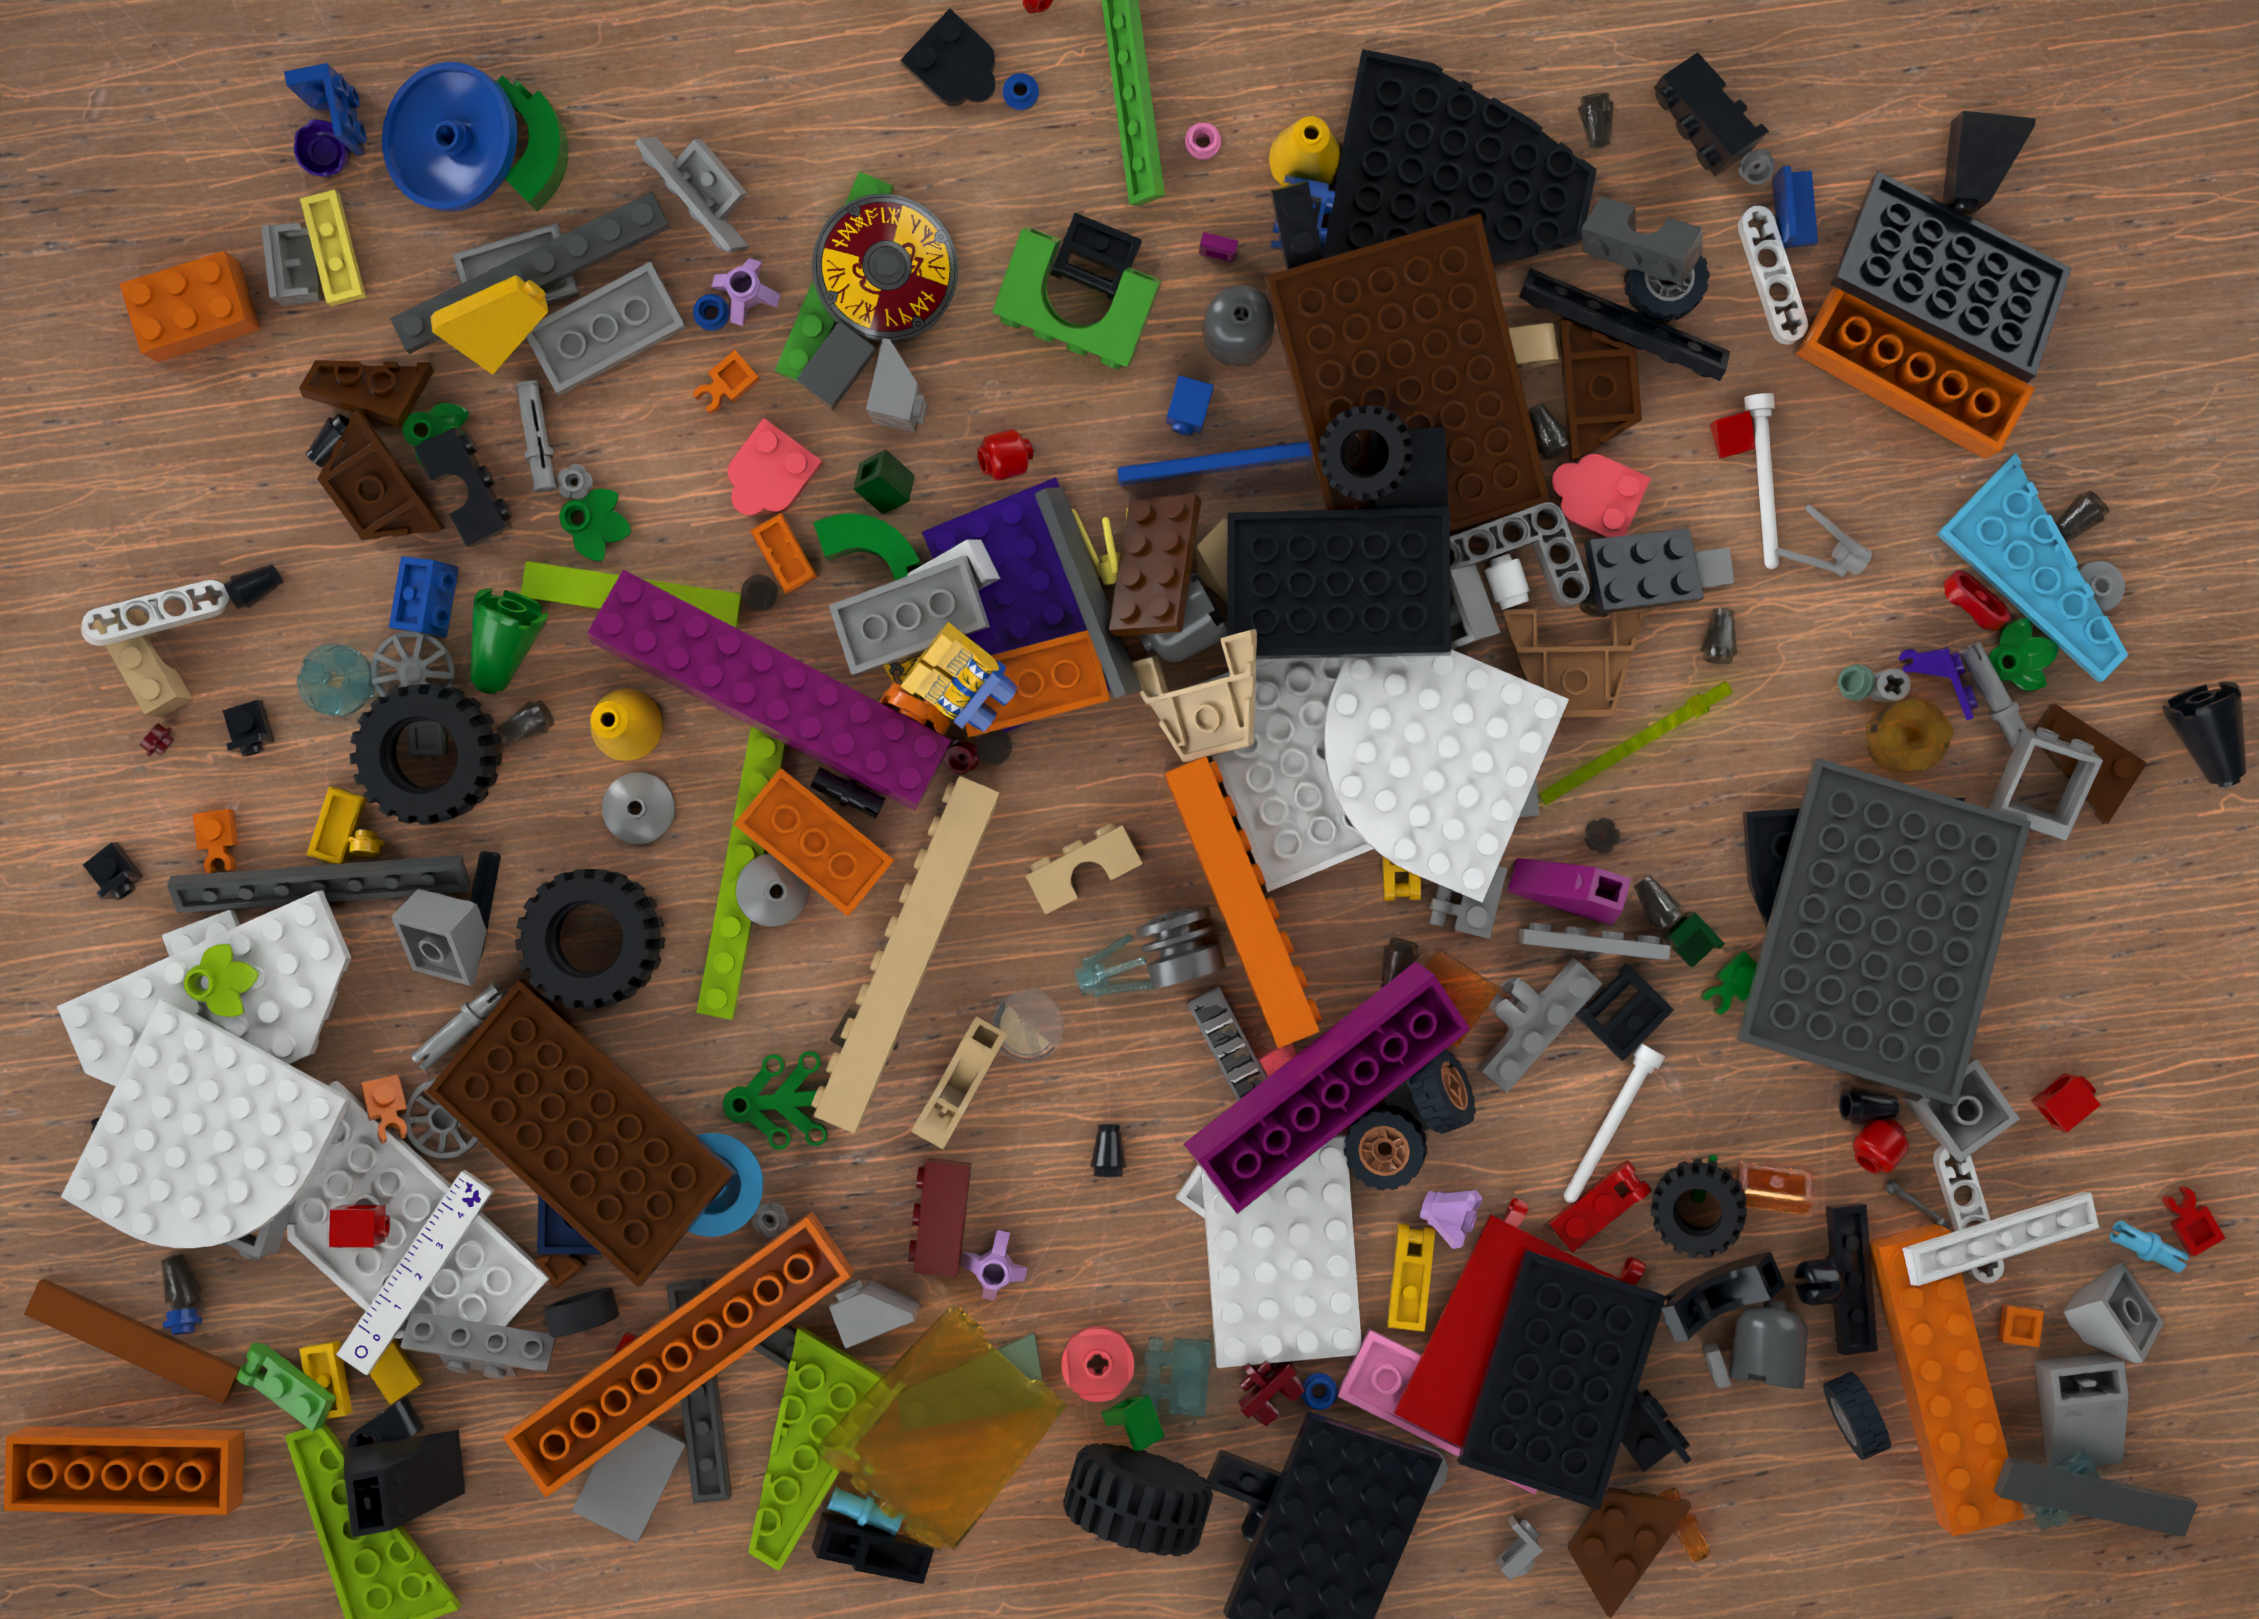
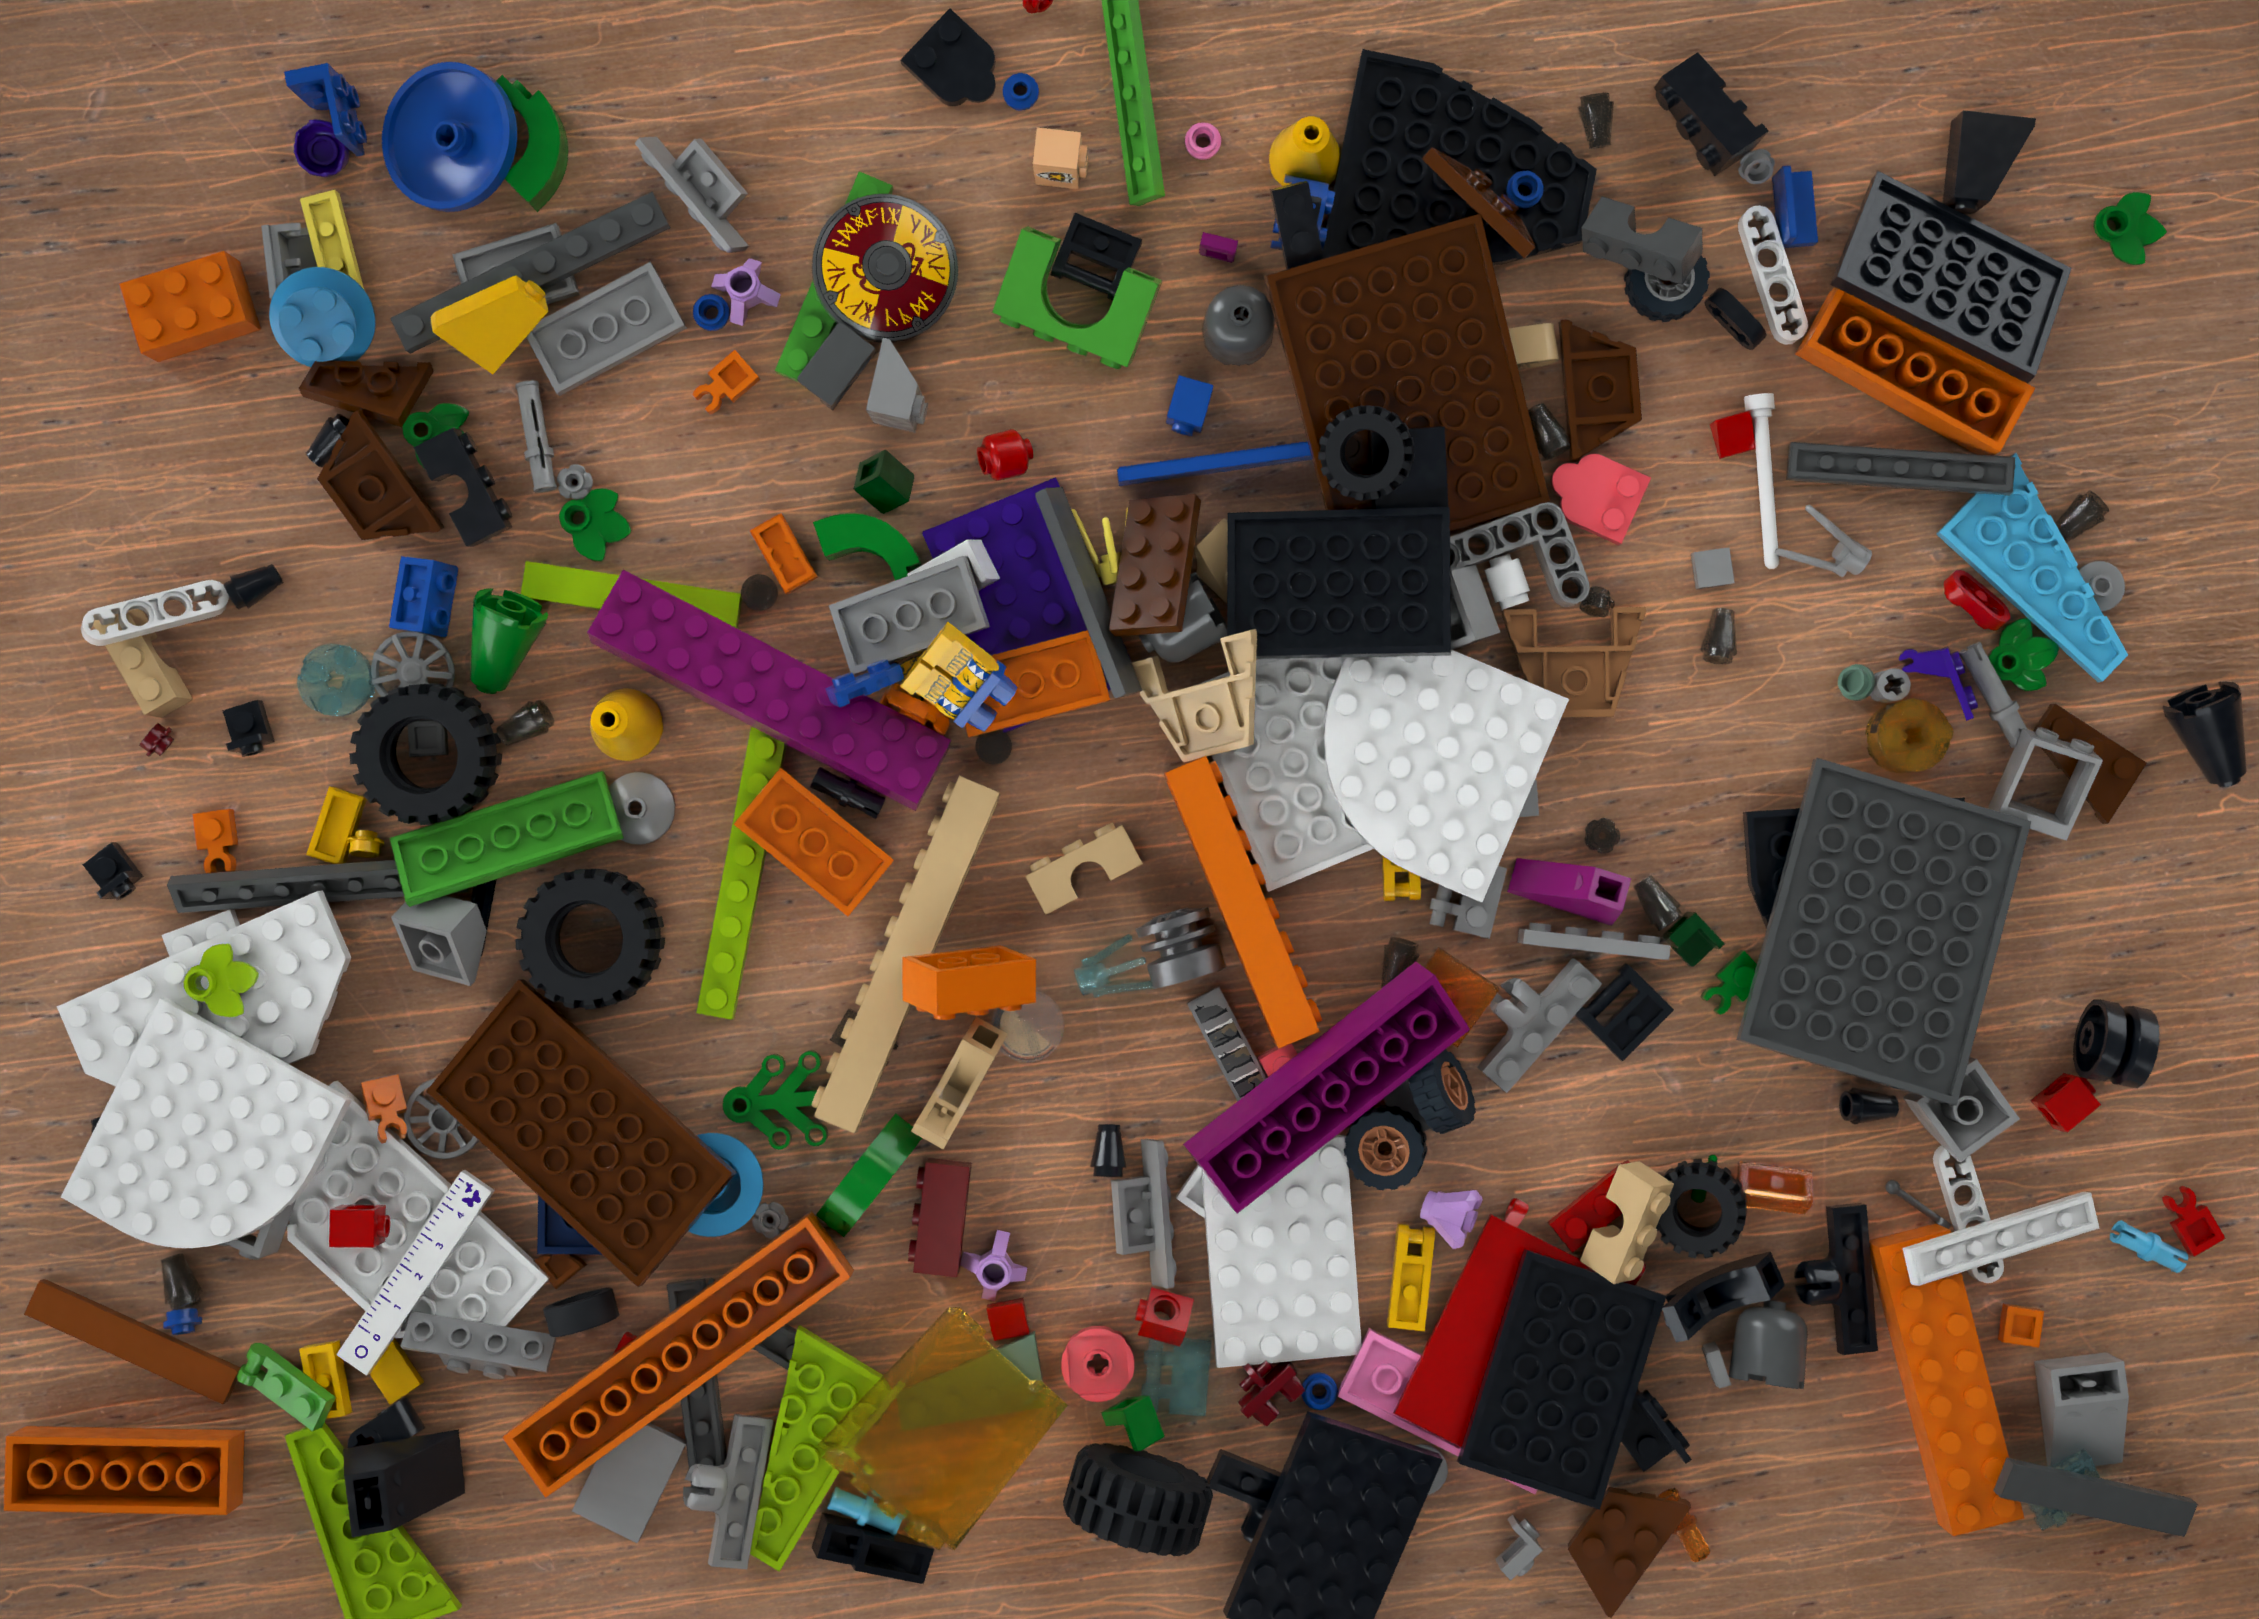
light grey pin [411,982,507,1071] -> none
coral plate [728,418,823,516] -> none
light grey dish [736,854,808,926] -> none
light grey slope [829,1279,921,1349] -> none
dark red plate [944,739,979,774] -> none
black plate [1519,268,1730,381] -> none
clear neon green bar [1538,681,1733,806] -> none
white piece [1564,1043,1665,1203] -> none
black plate [1584,529,1704,614] -> none
black wheel [1823,1372,1891,1460] -> none
red head [1853,1119,1909,1174] -> none
light grey slope [2063,1262,2164,1364] -> none
none -> dark azure piece [269,267,376,367]
none -> bright green tile [390,771,624,907]
none -> light grey plate [683,1414,773,1569]
none -> green arch [816,1113,922,1237]
none -> blue wing [825,659,905,708]
none -> orange brick [902,945,1036,1020]
none -> red slope [986,1298,1030,1341]
none -> light nougat brick [1033,127,1089,189]
none -> light grey bracket [1111,1139,1177,1289]
none -> red brick [1135,1287,1194,1347]
none -> reddish brown wing [1422,147,1536,259]
none -> blue plate [1506,171,1543,208]
none -> tan arch [1580,1161,1674,1284]
none -> black beam [1704,288,1767,350]
none -> dark grey tile [1786,442,2015,496]
none -> black wheel [2073,999,2160,1088]
none -> green plate [2094,192,2167,265]

